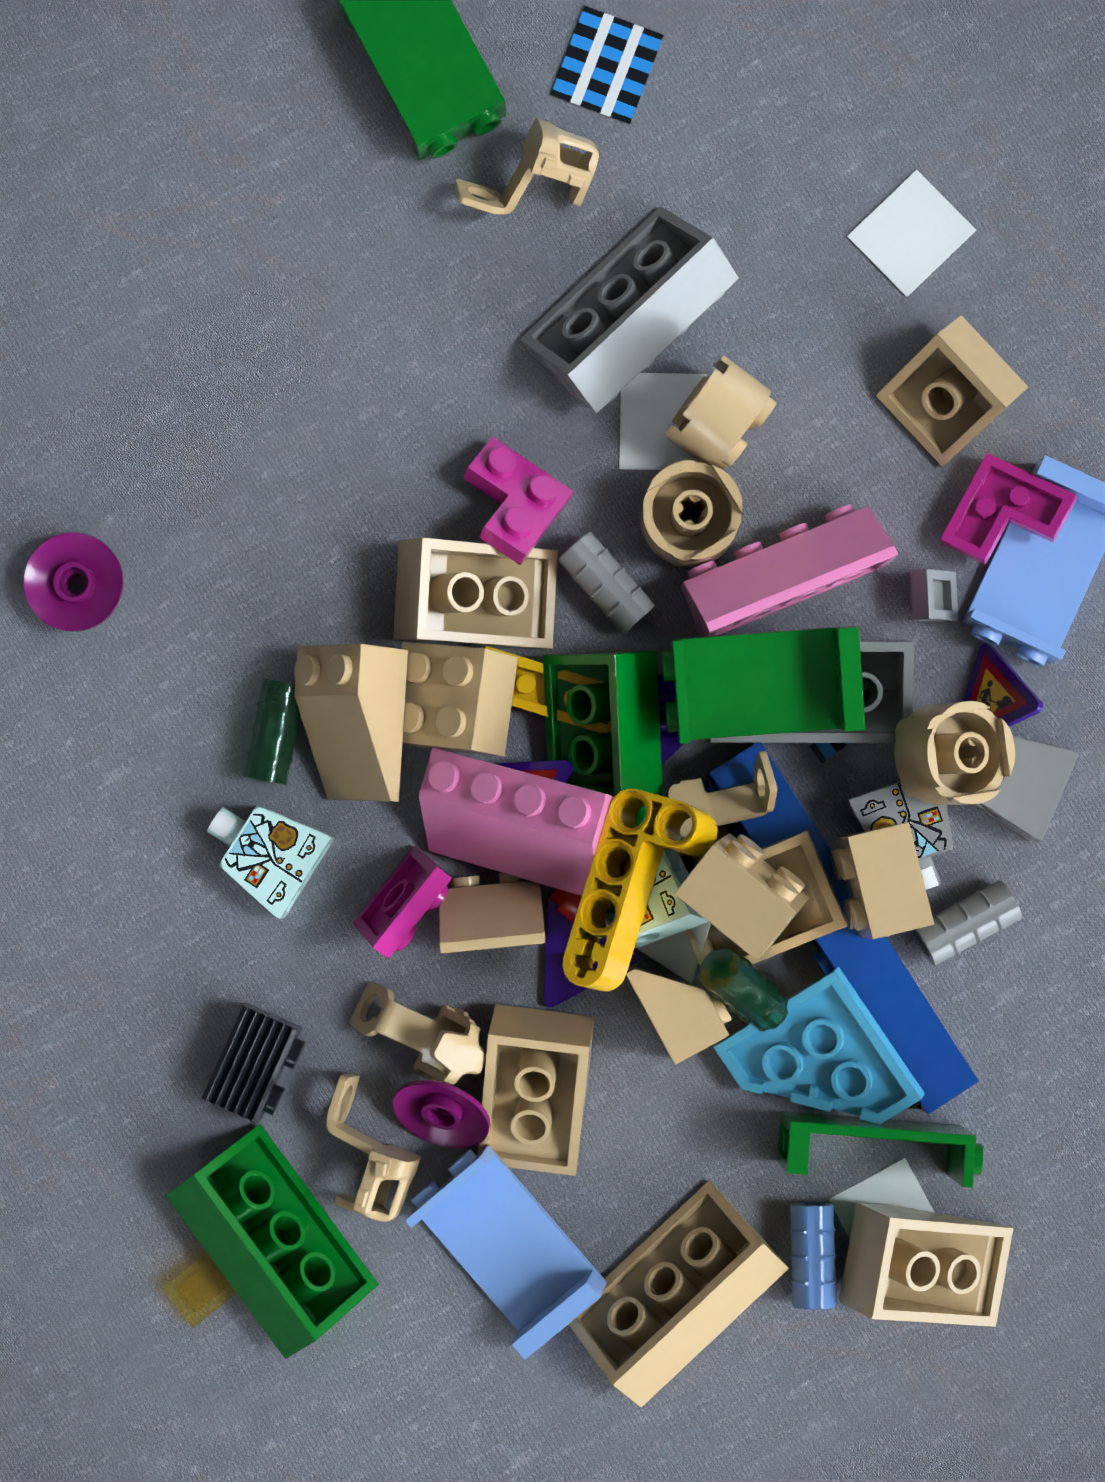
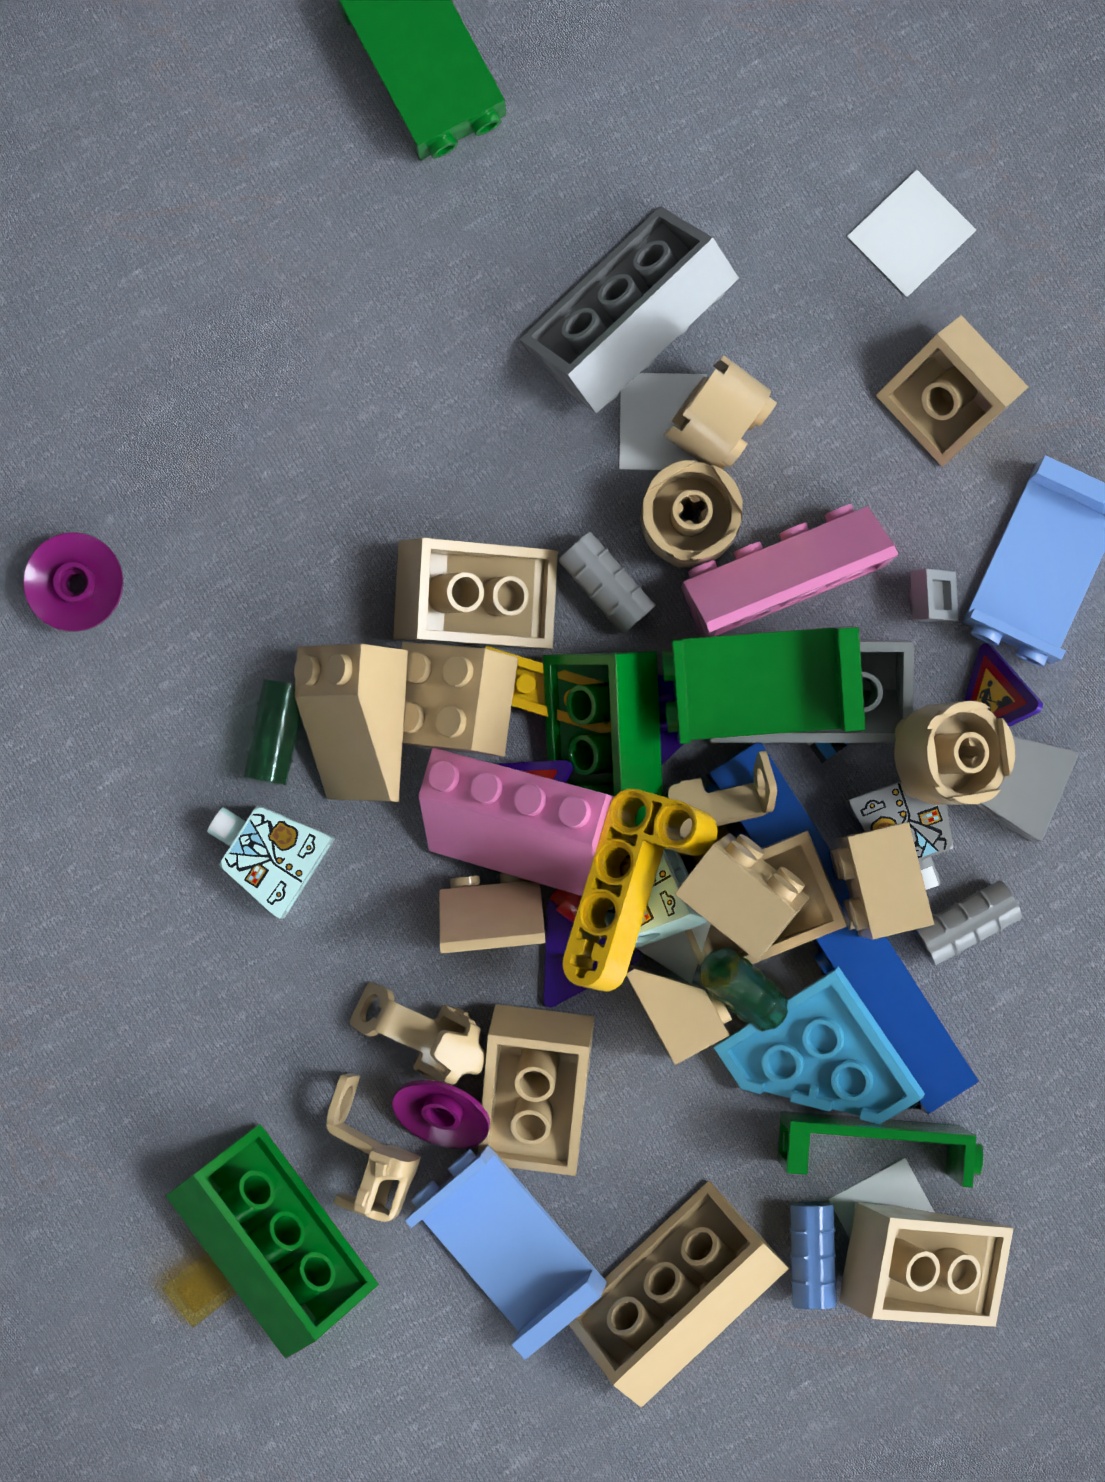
black brick [202,1003,306,1123] -> none
dark pink plate [353,845,452,959] -> none
tan piece [454,118,599,215] -> none
dark pink plate [463,436,574,565] -> none
sticker [550,5,664,124] -> none
dark pink plate [940,453,1077,565] -> none

